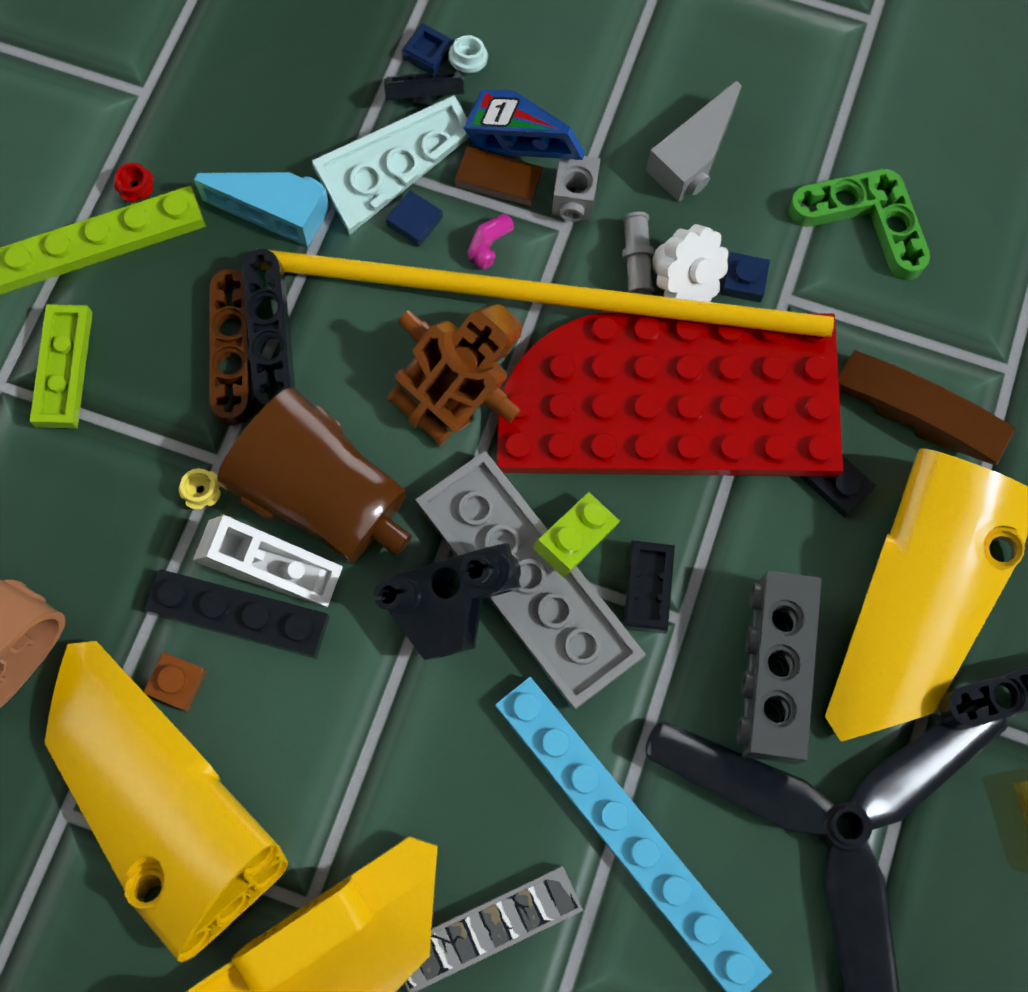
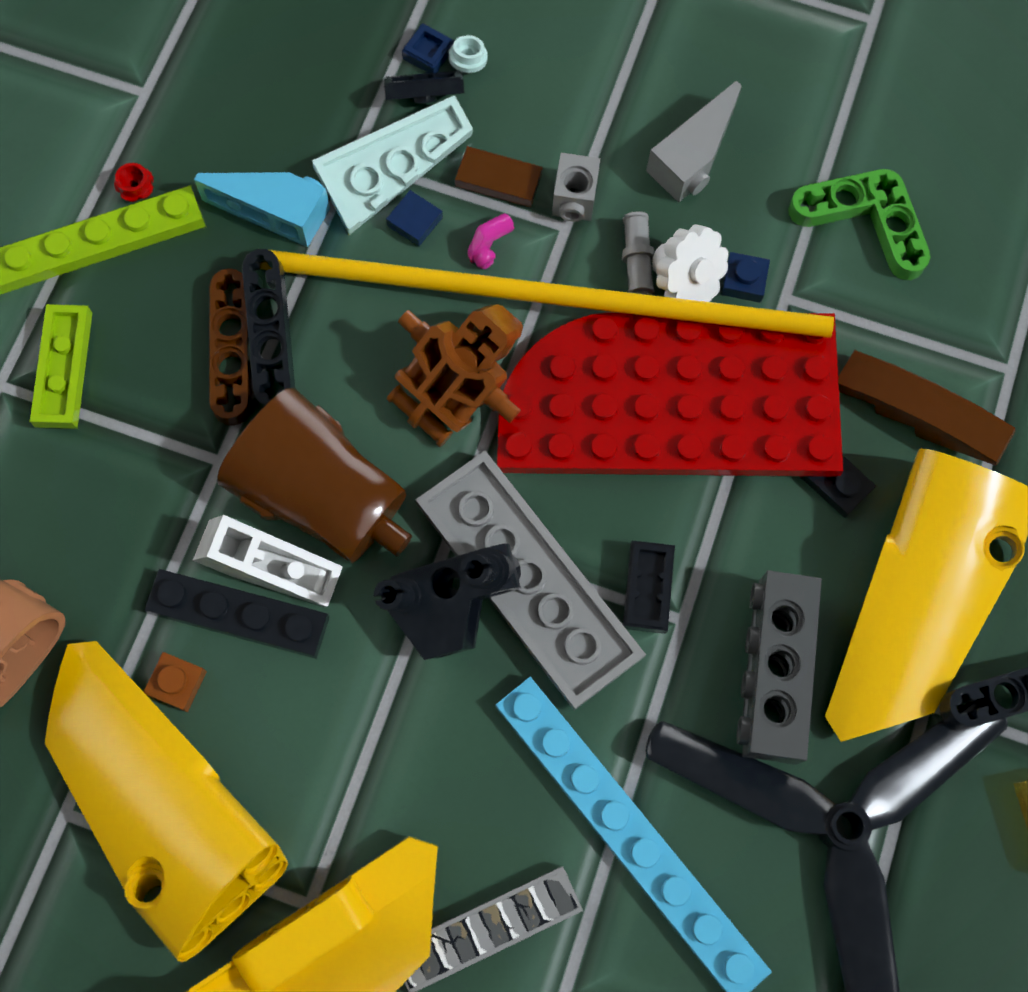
light yellow plate [179,468,221,510] -> none
blue slope [463,89,585,160] -> none
lime plate [532,492,620,578] -> none

